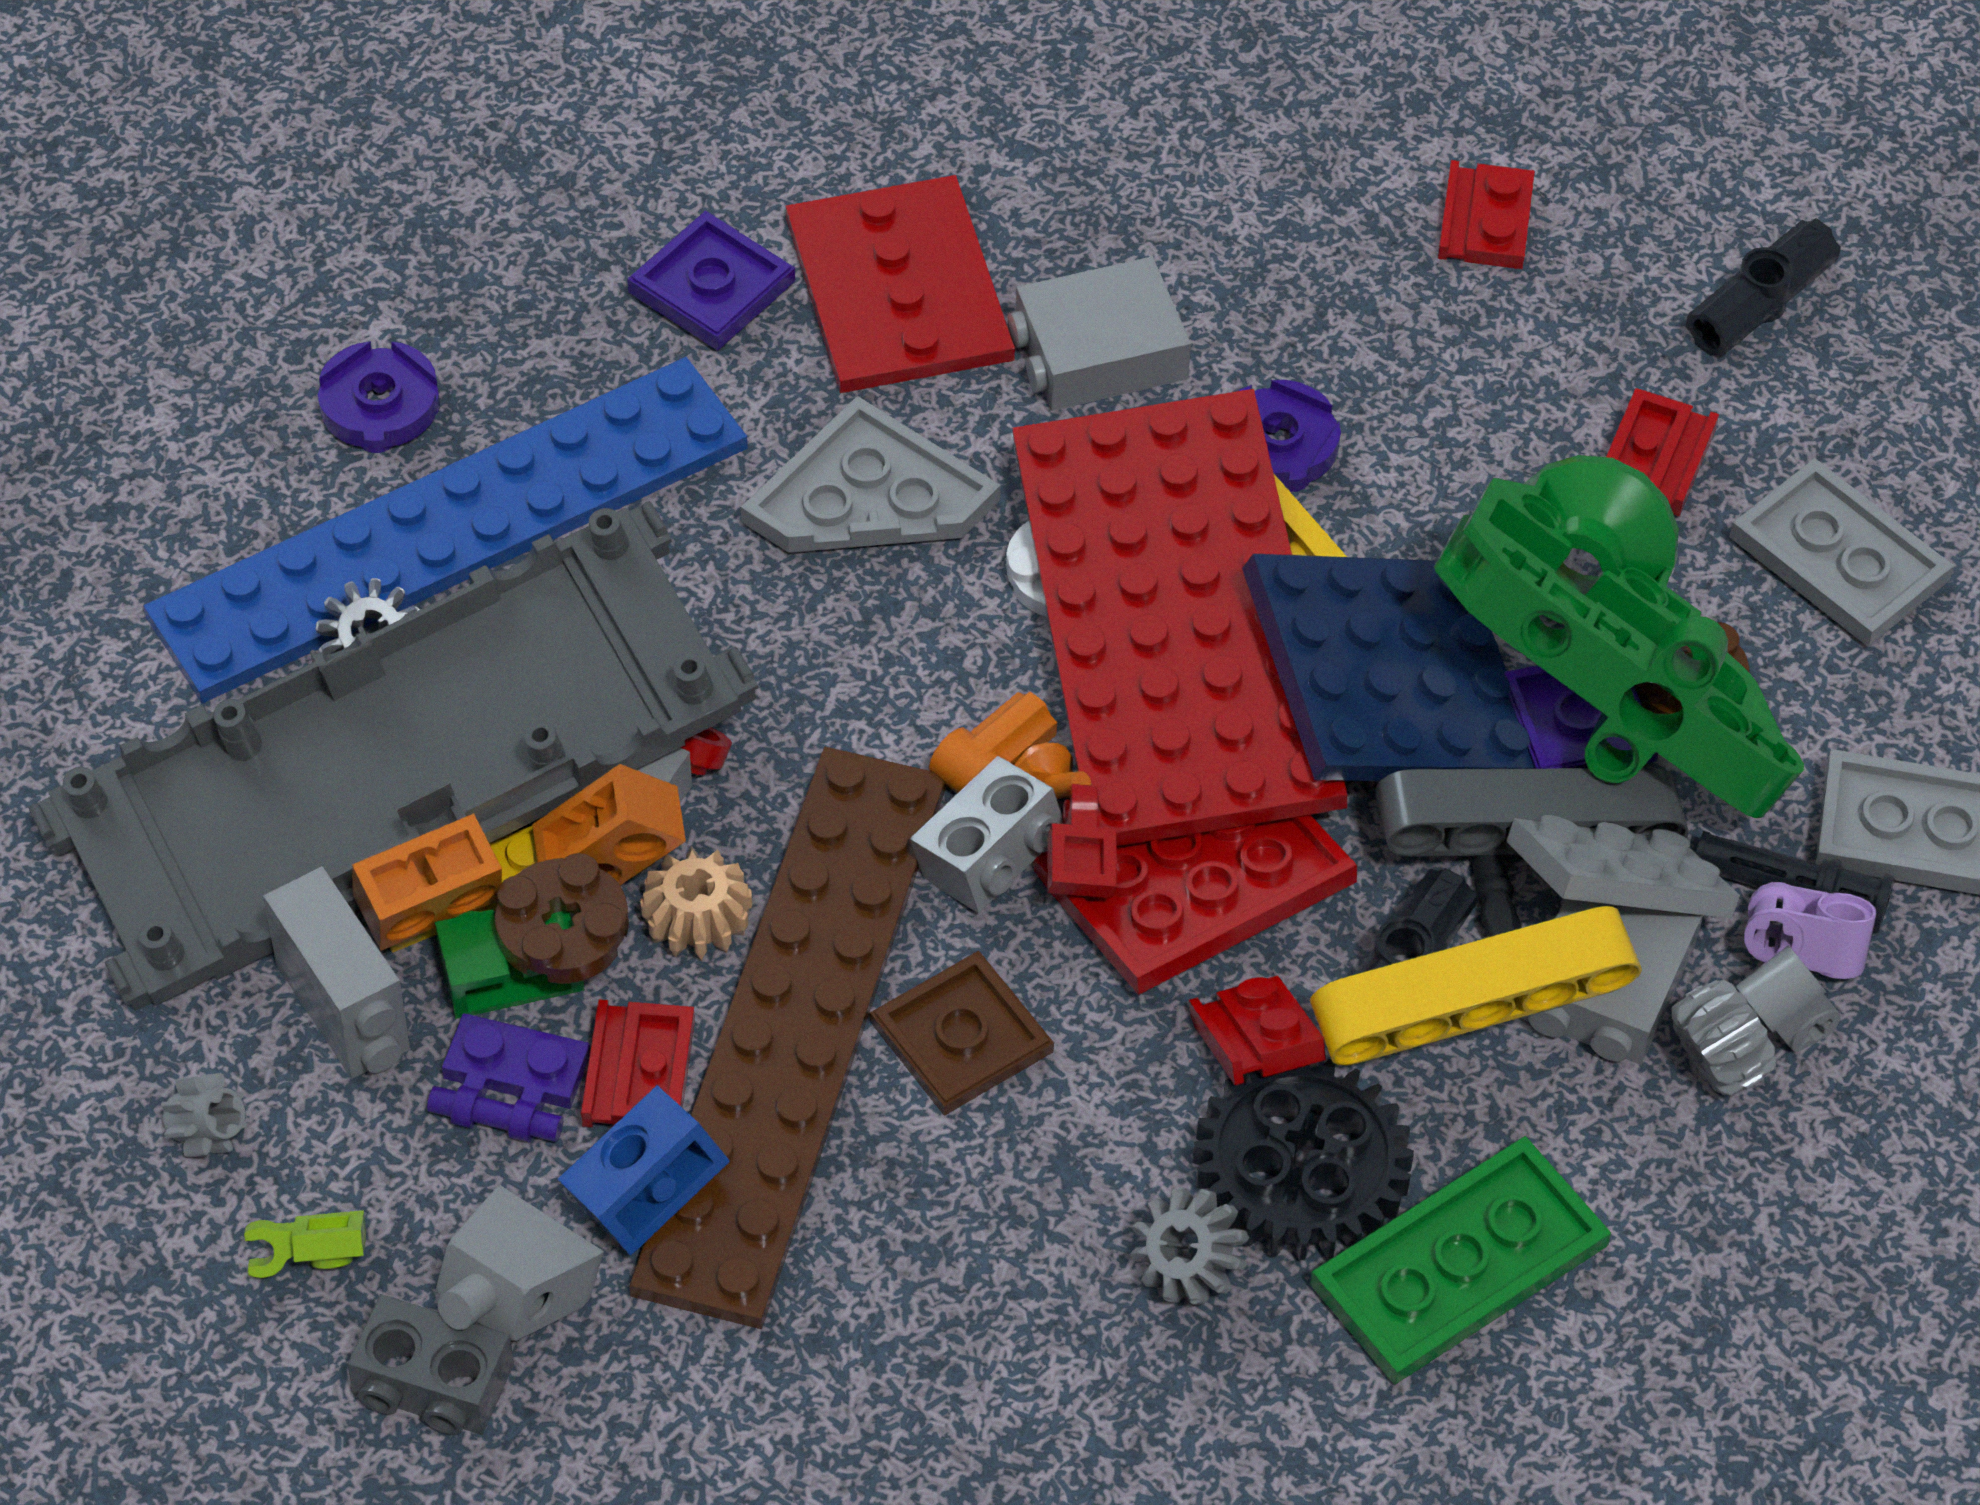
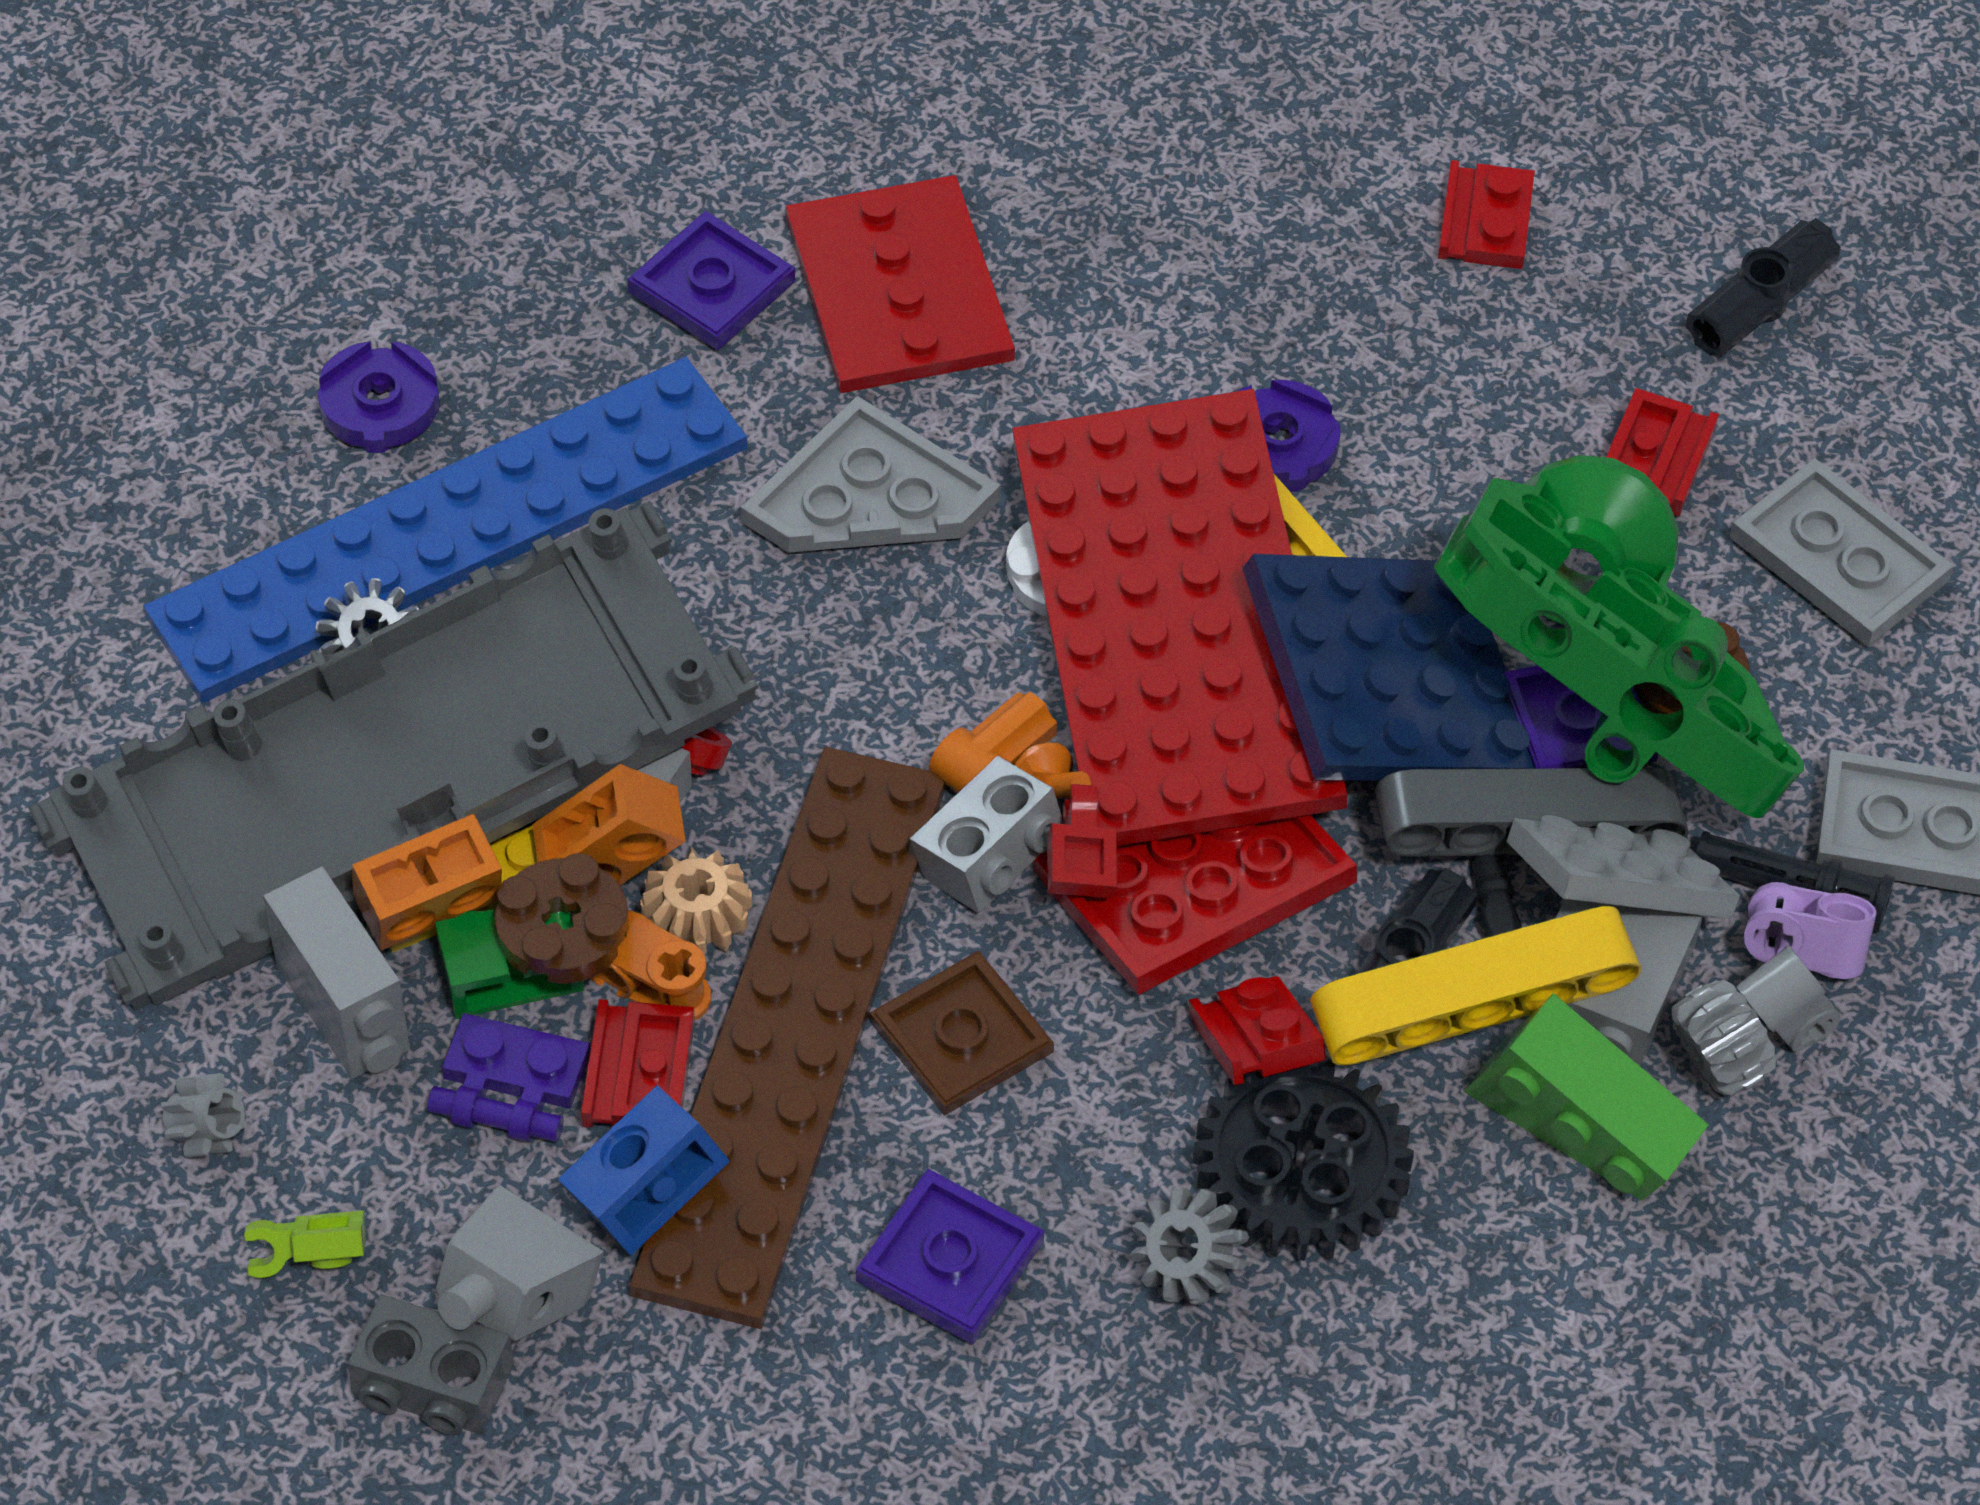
light grey brick [1008,256,1191,411] -> none
green plate [1310,1136,1611,1385] -> none
none -> orange piece [590,911,712,1020]
none -> dark purple plate [856,1169,1044,1345]
none -> bright green wedge [1463,993,1709,1201]

